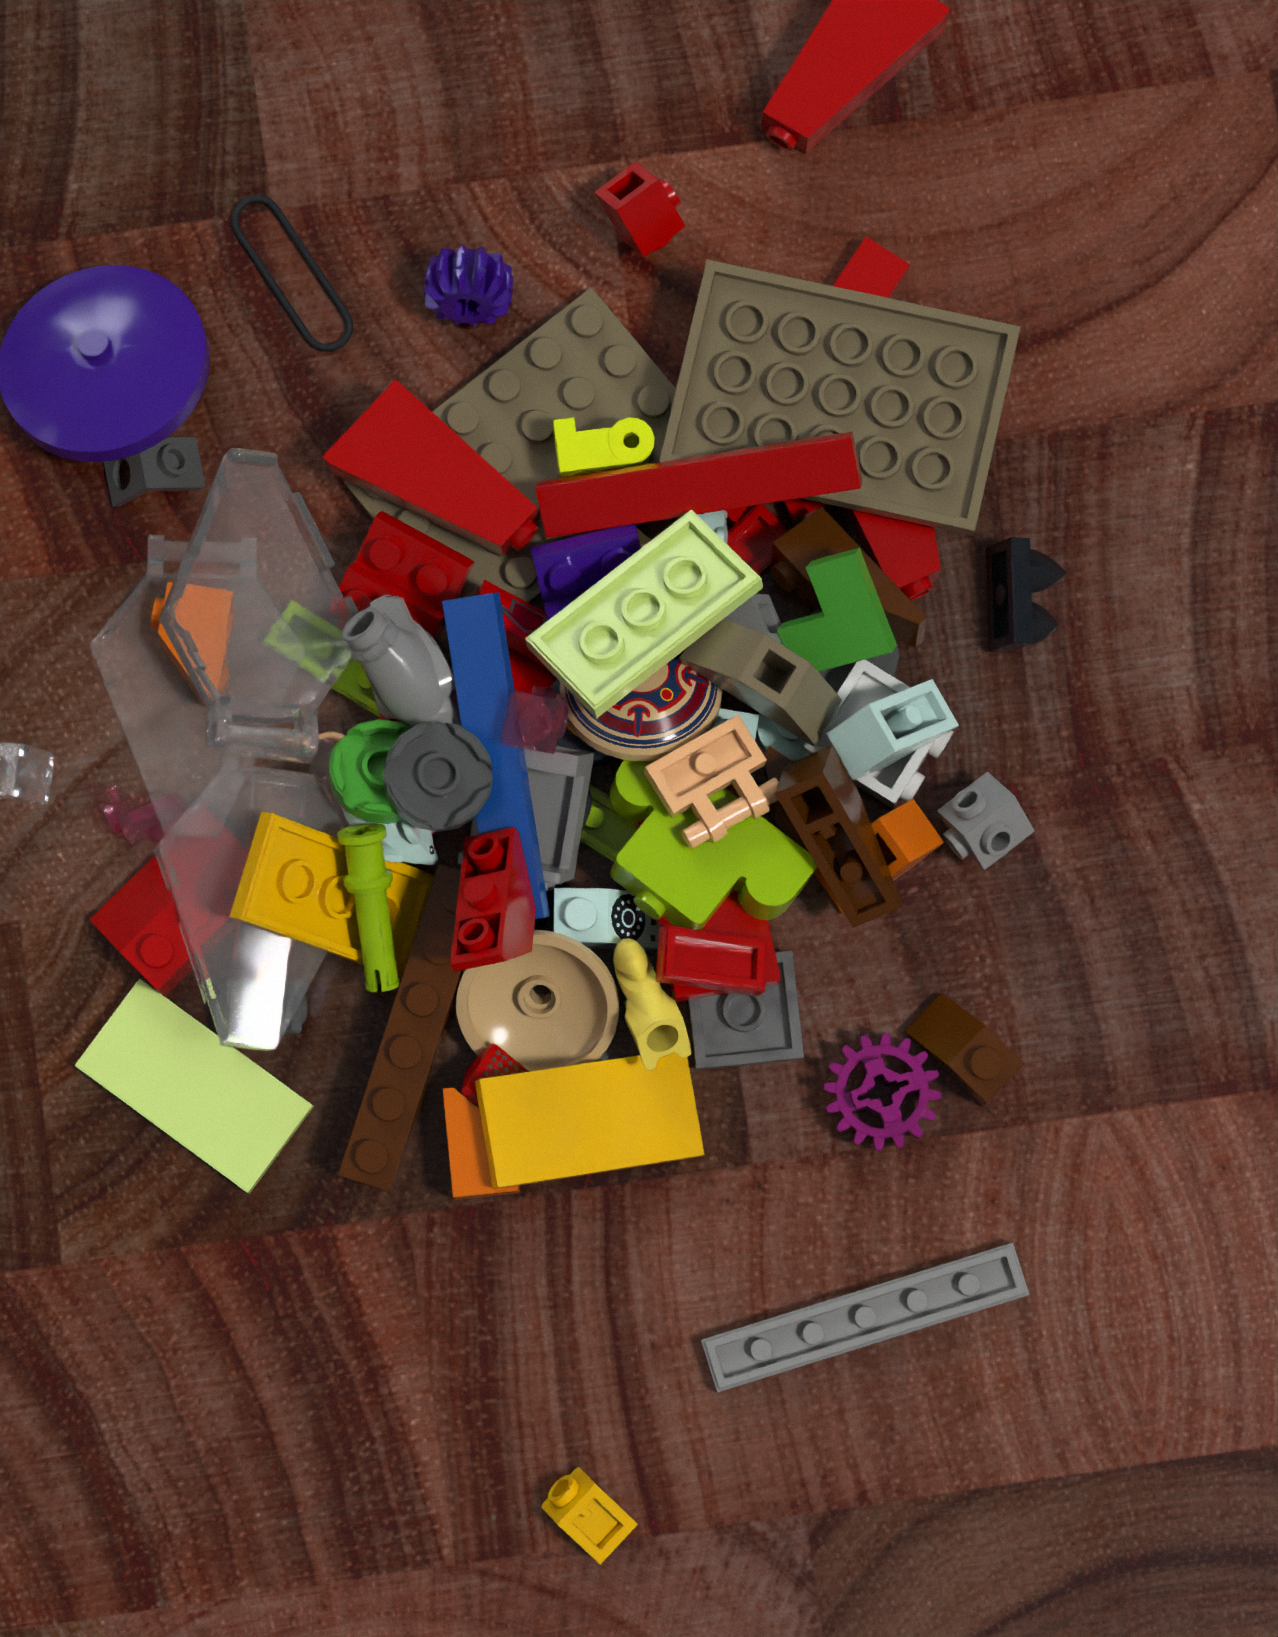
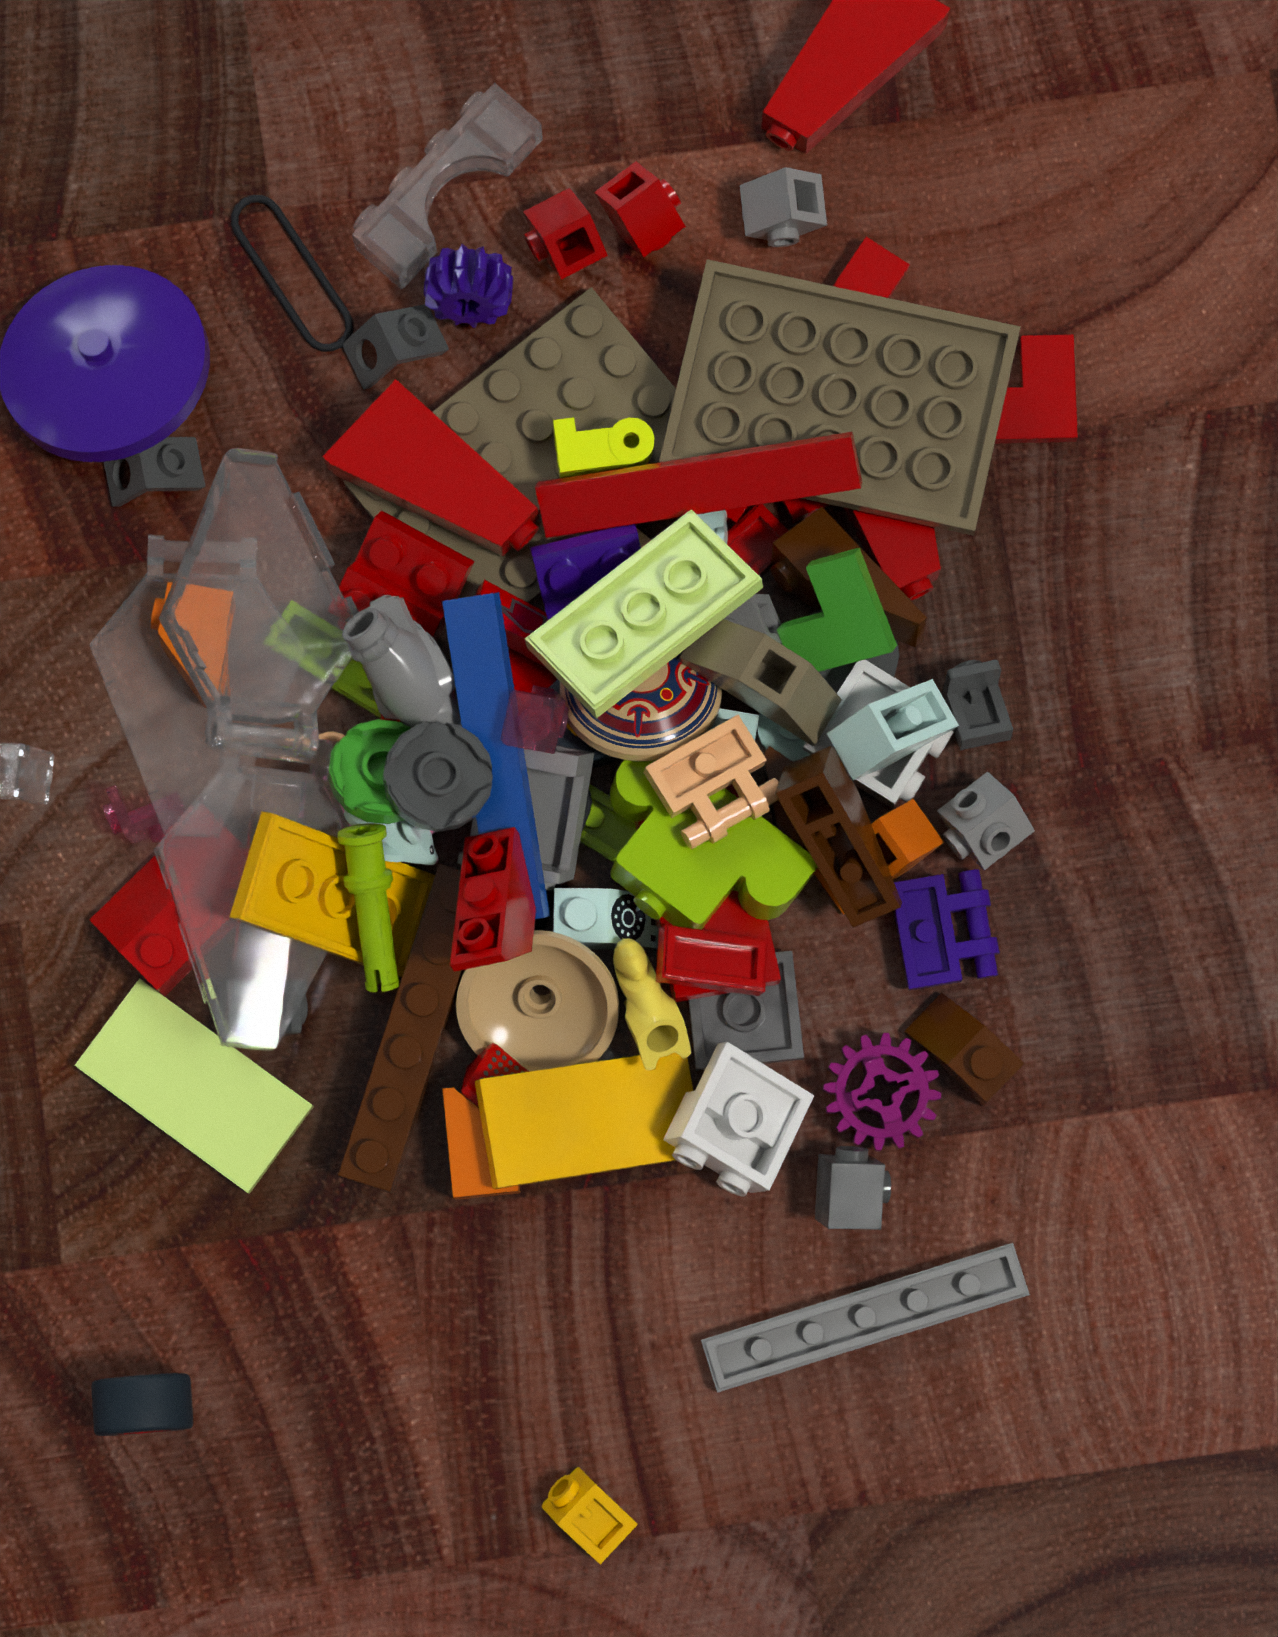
black tile [986,537,1066,653] -> none
none -> black wheel [91,1373,193,1436]
none -> dark grey bracket [343,304,449,389]
none -> clear arch [352,83,543,290]
none -> red brick [523,188,608,280]
none -> white plate [663,1042,814,1197]
none -> light grey brick [740,167,827,247]
none -> dark grey brick [815,1146,891,1230]
none -> dark purple plate [894,869,1000,991]
none -> dark grey bracket [942,660,1013,750]
none -> red tile [995,334,1078,444]

